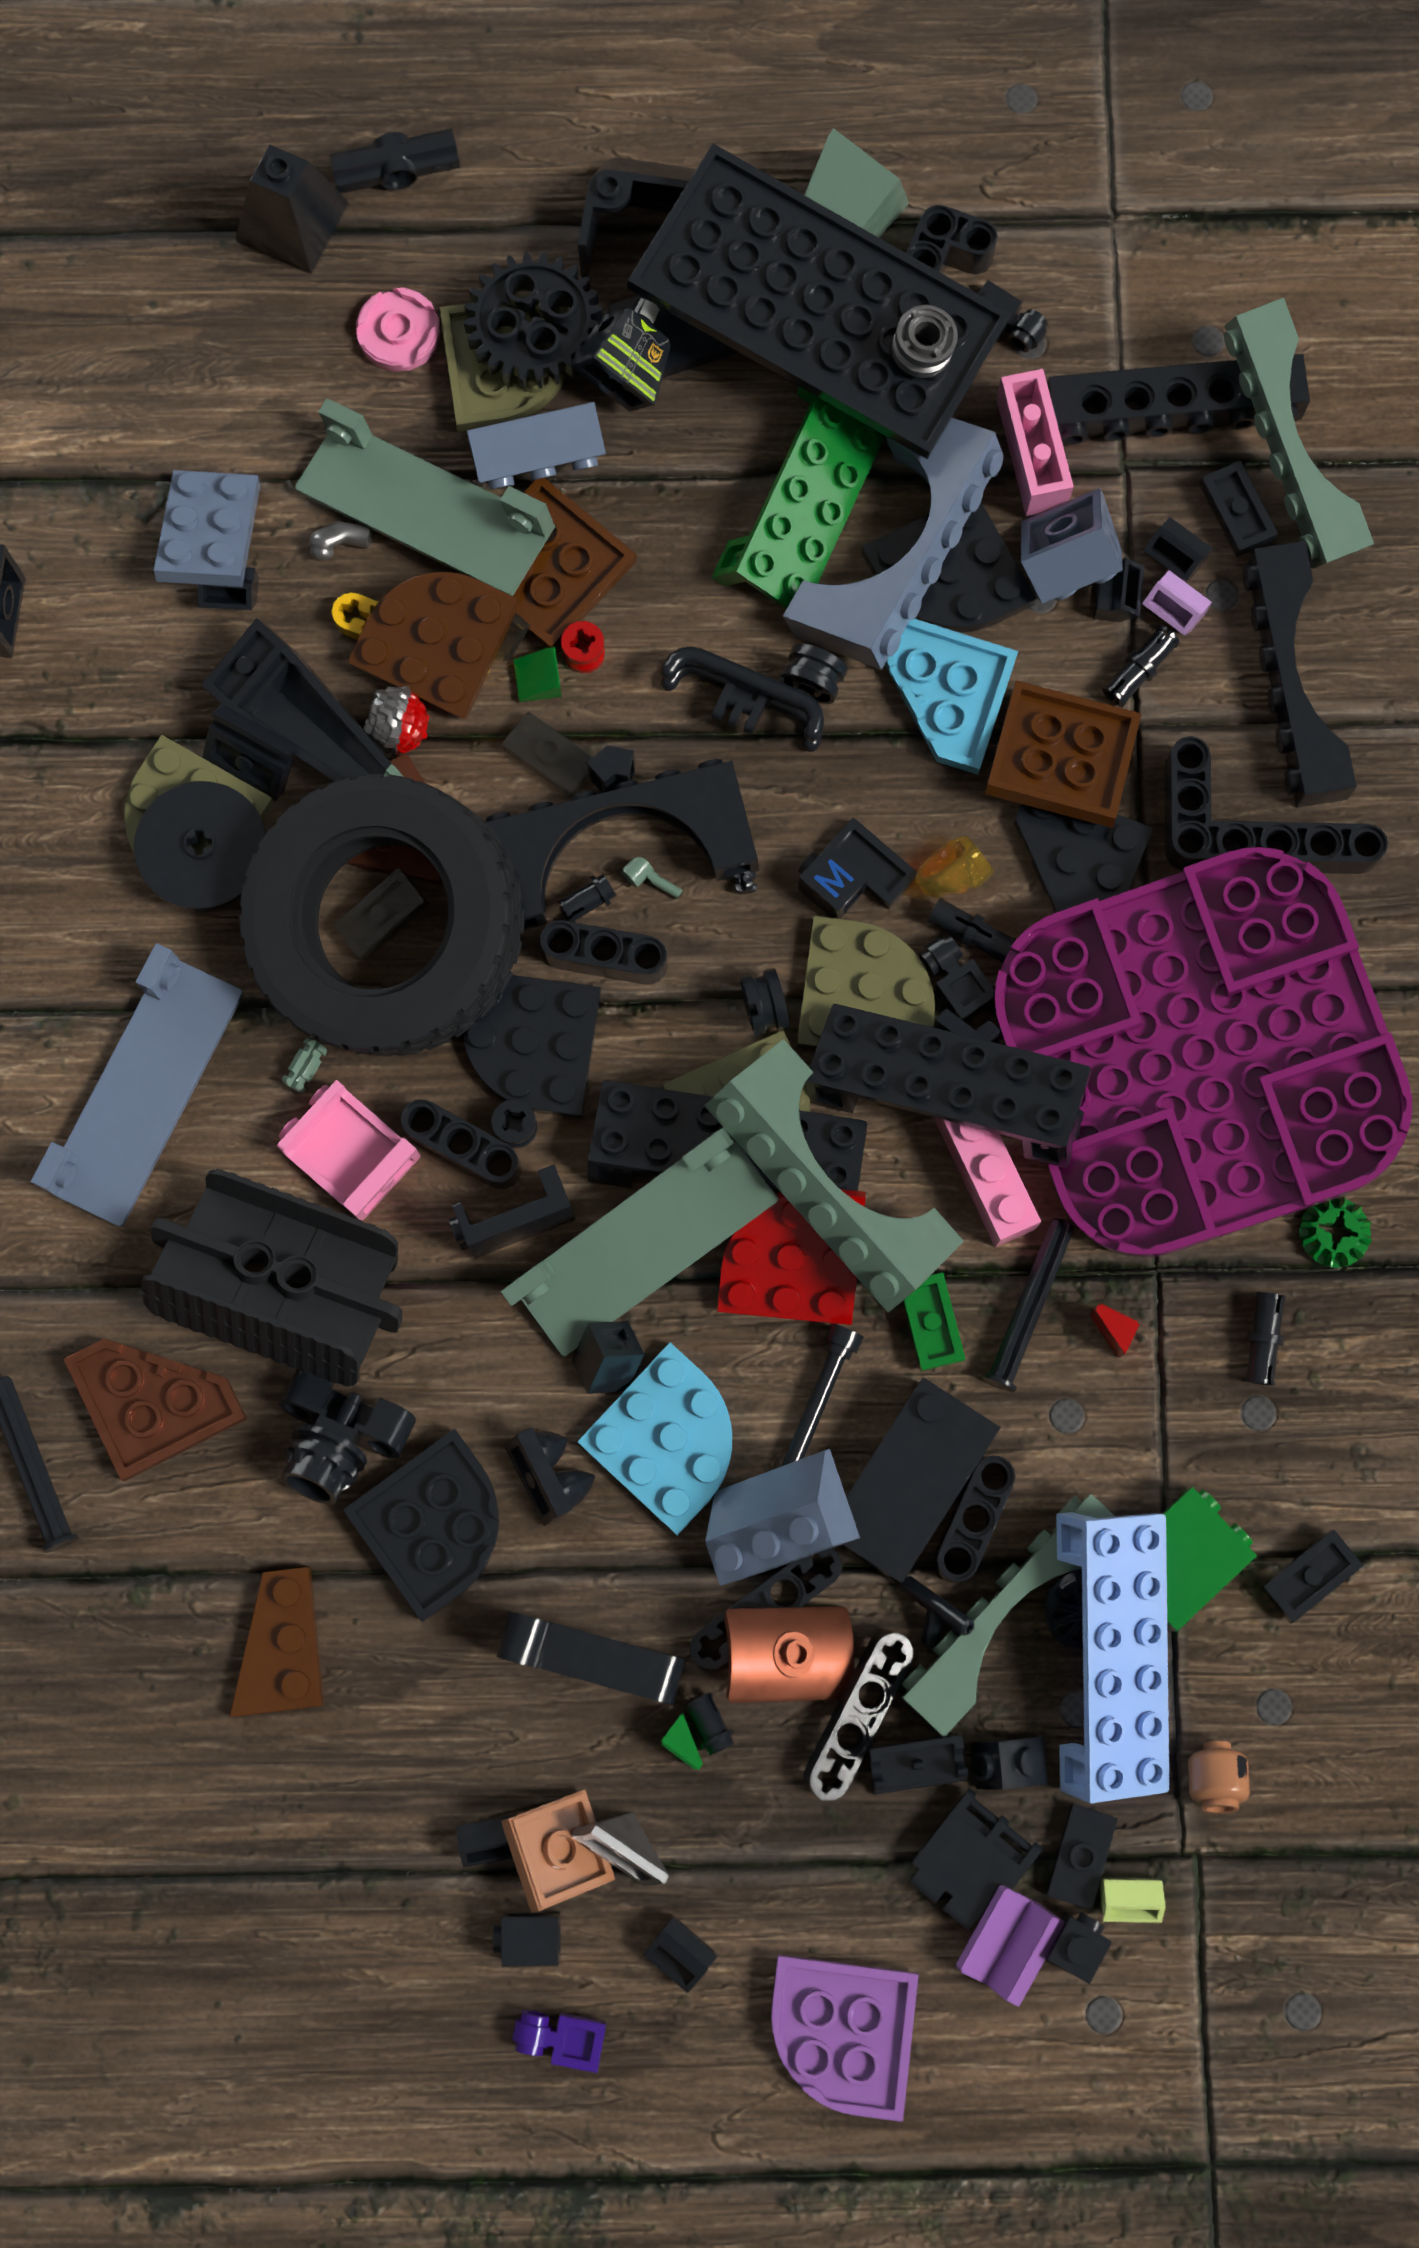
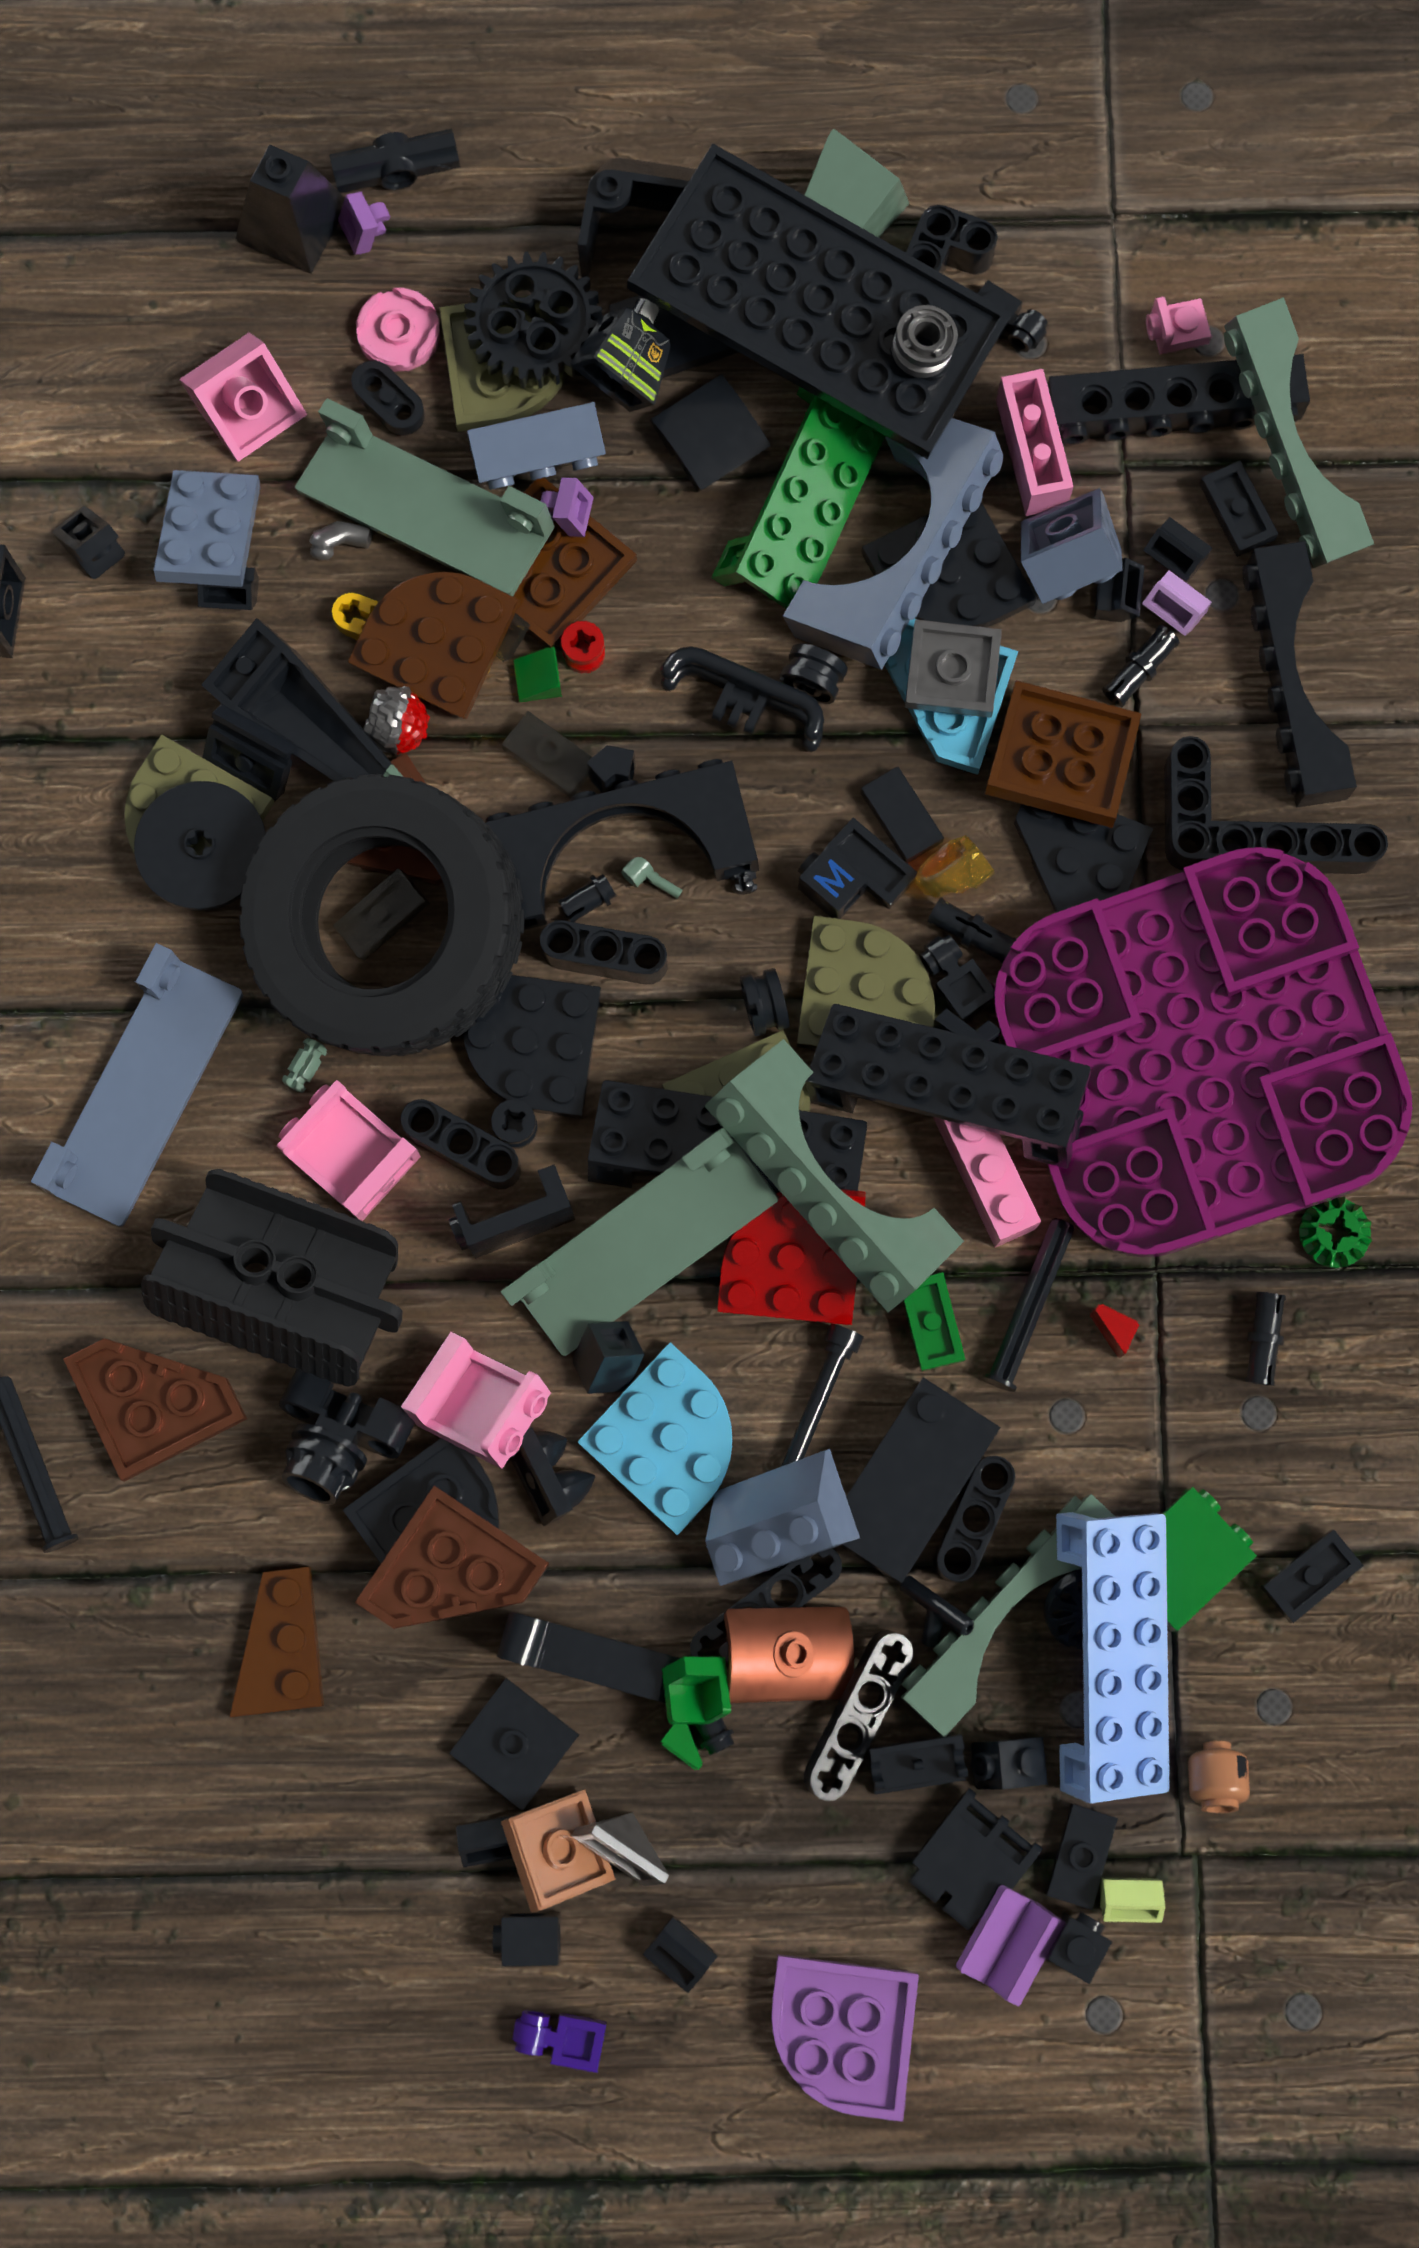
none -> black slope [52,505,125,579]
none -> bright pink slope [179,332,307,462]
none -> medium lavender tile [338,192,391,255]
none -> black plate [351,360,425,435]
none -> copper plate [355,1486,550,1629]
none -> bright pink panel [401,1332,551,1469]
none -> black plate [449,1678,580,1811]
none -> medium lavender tile [541,478,594,537]
none -> black slope [650,374,771,492]
none -> green panel [662,1657,731,1724]
none -> black tile [860,766,944,863]
none -> flat silver plate [905,620,1002,718]
none -> bright pink bracket [1146,297,1212,354]

